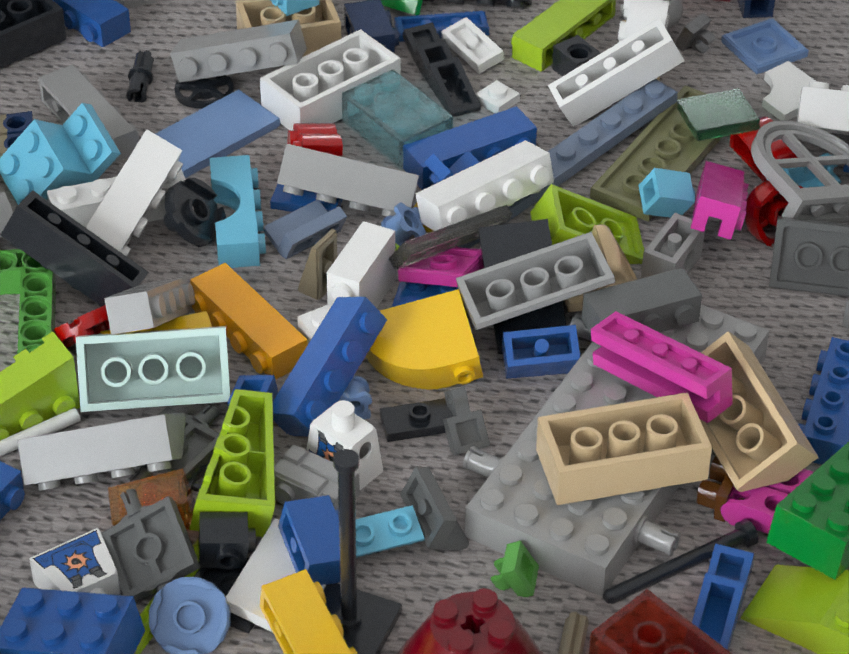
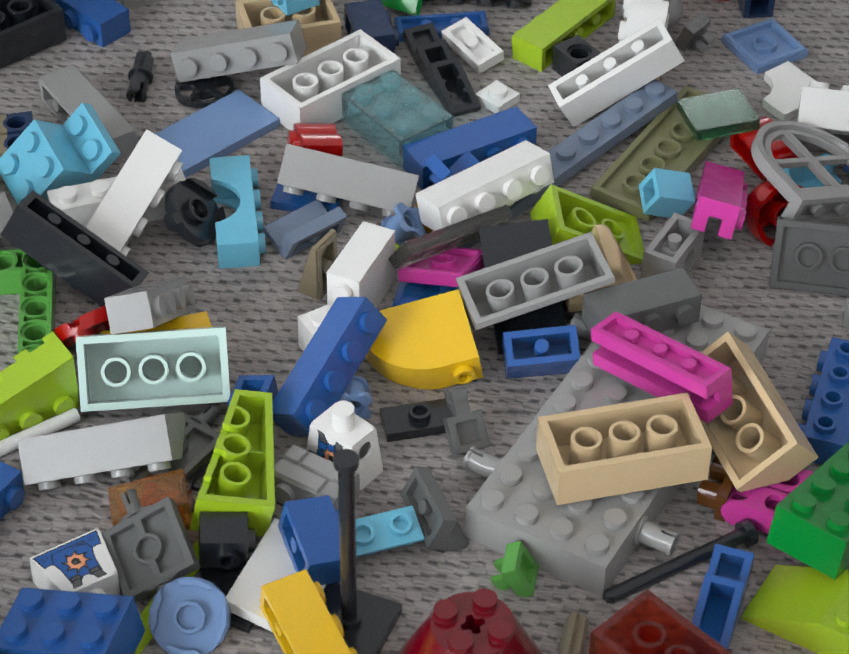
light orange brick [190,263,308,380] -> none

